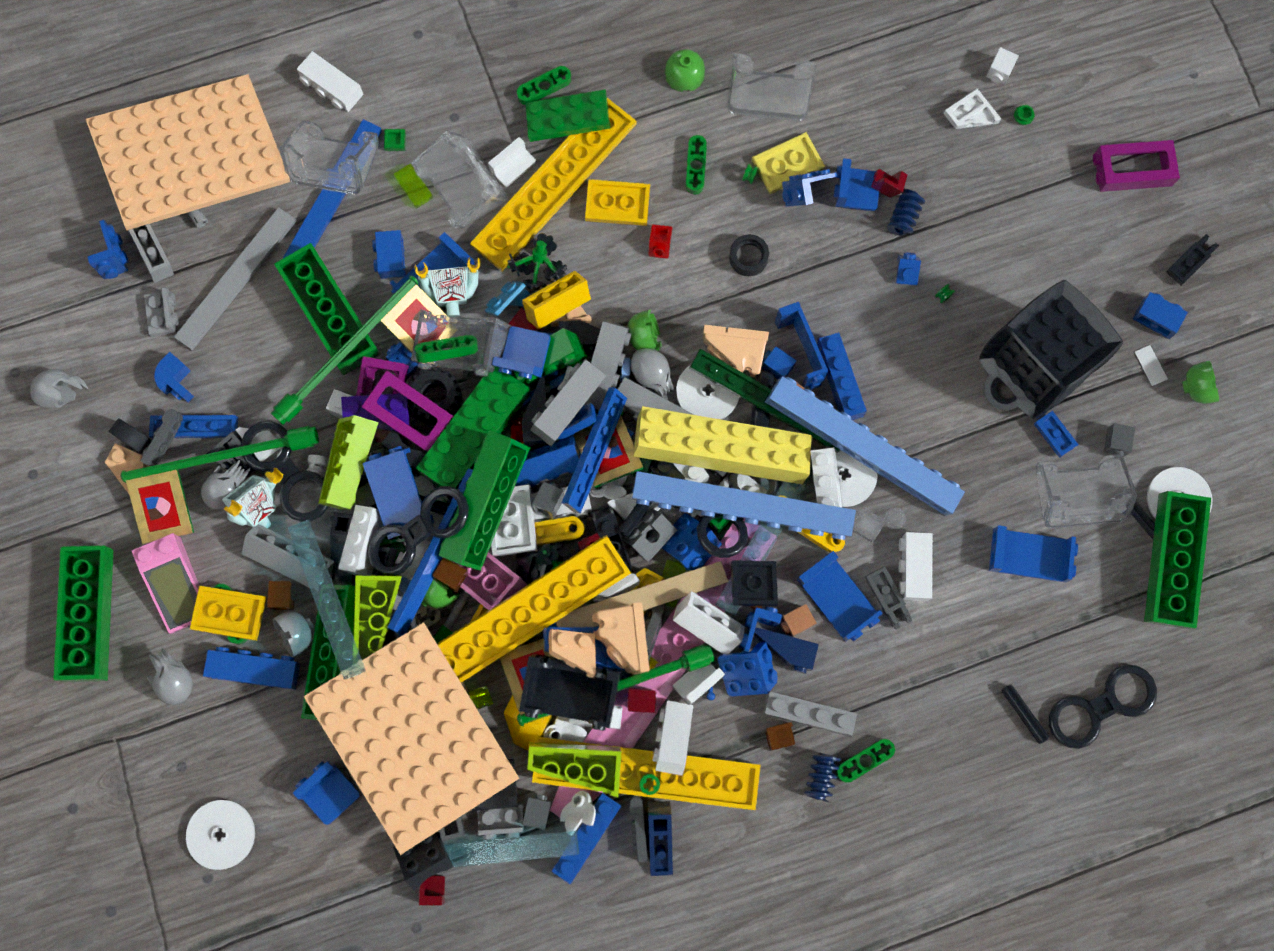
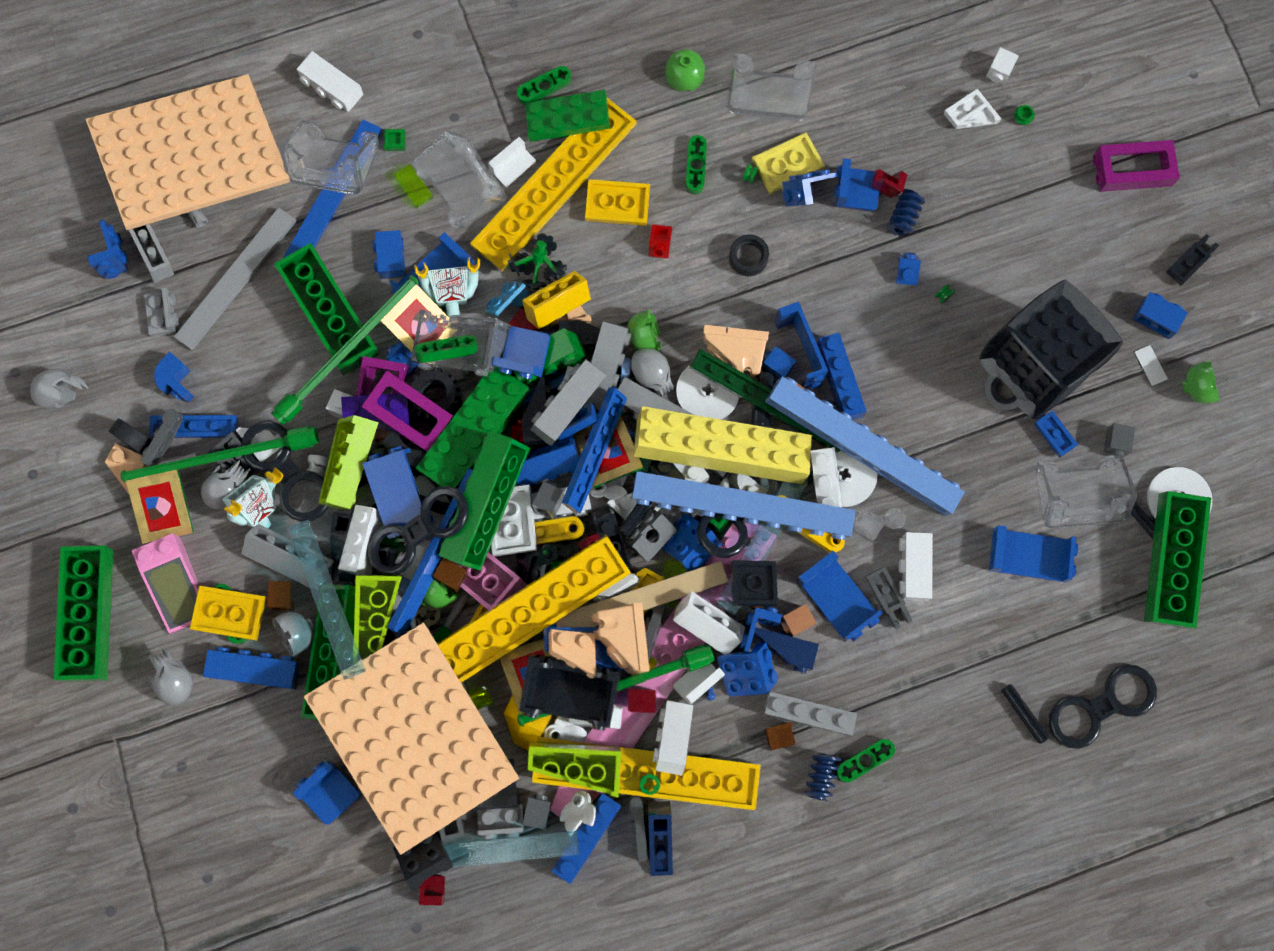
white piece [186,800,255,870] -> none

